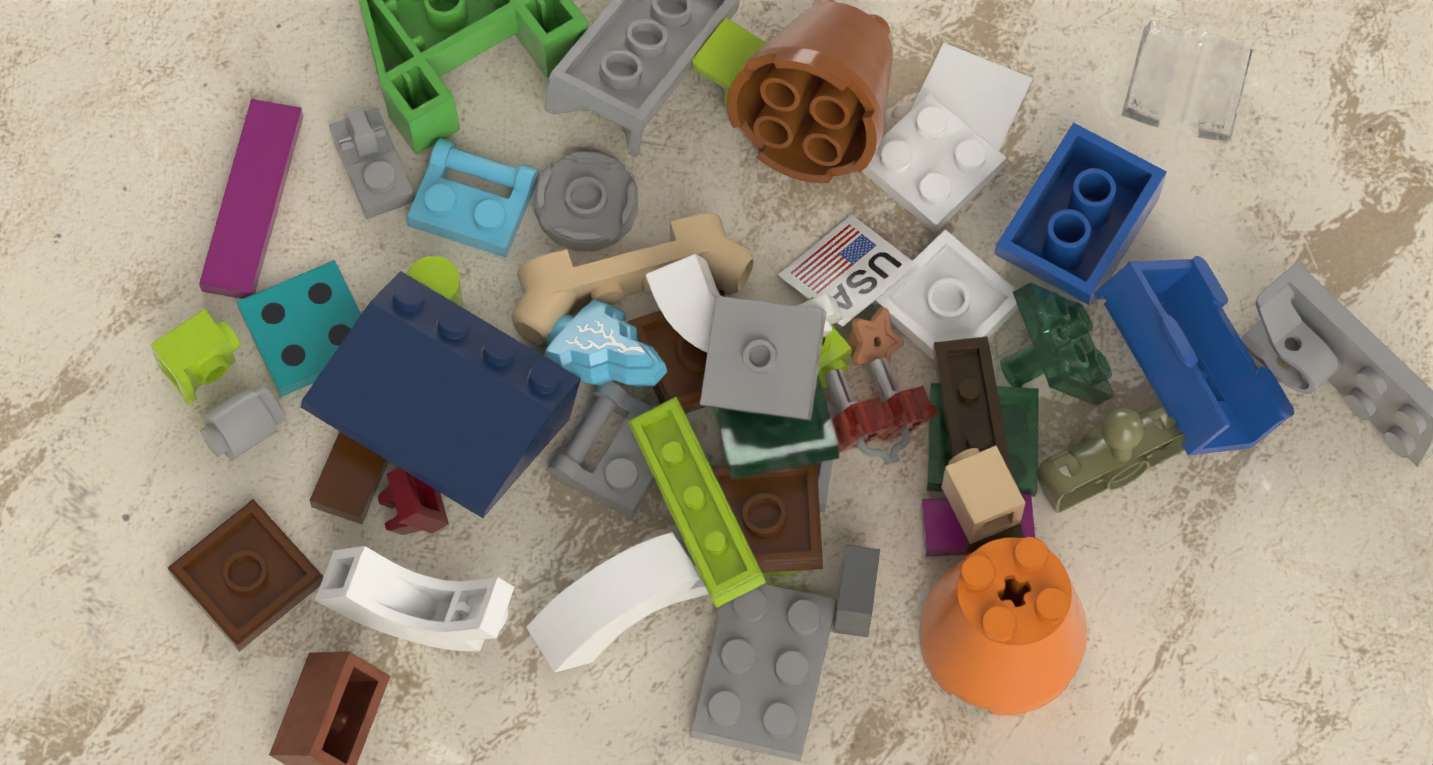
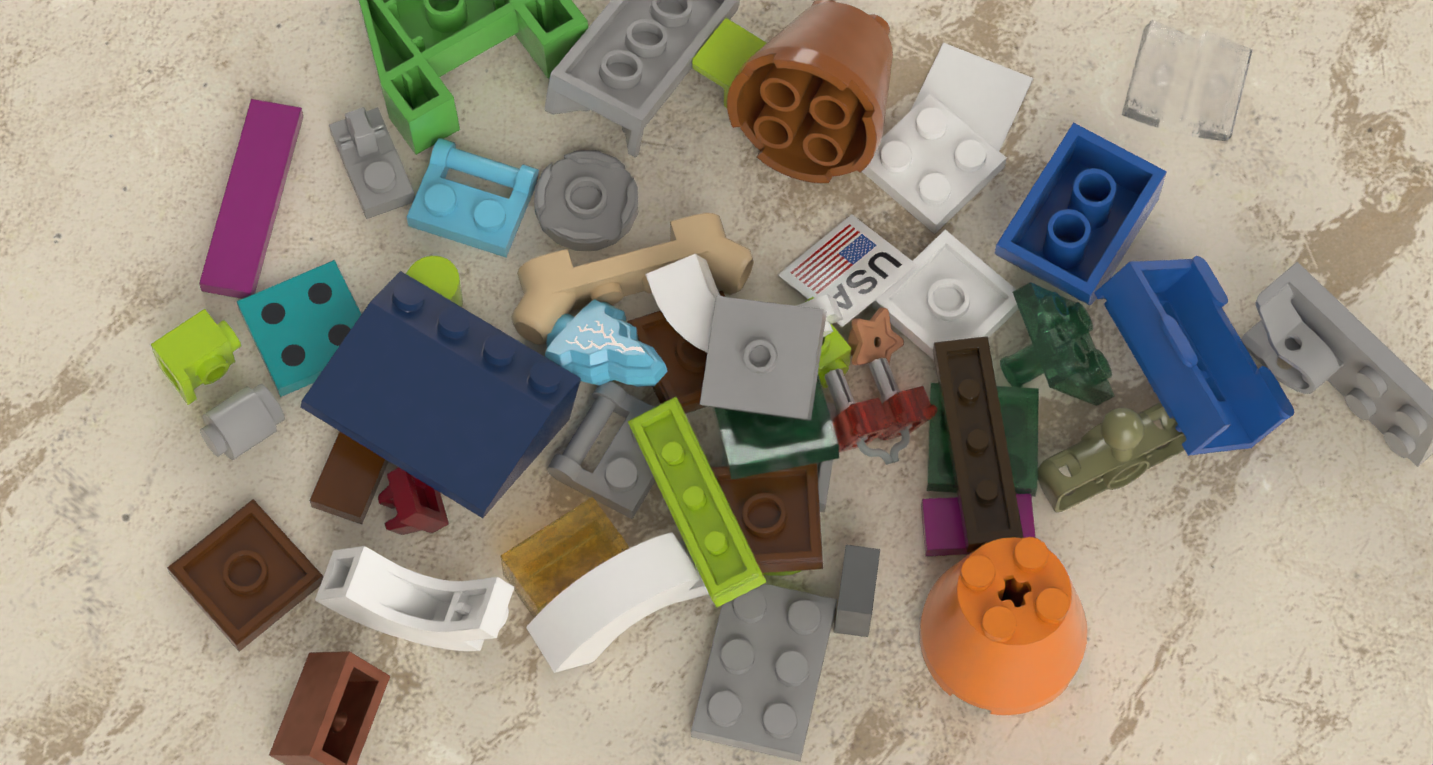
tan brick [942,446,1025,544] -> none
none -> clear yellow panel [500,496,629,618]

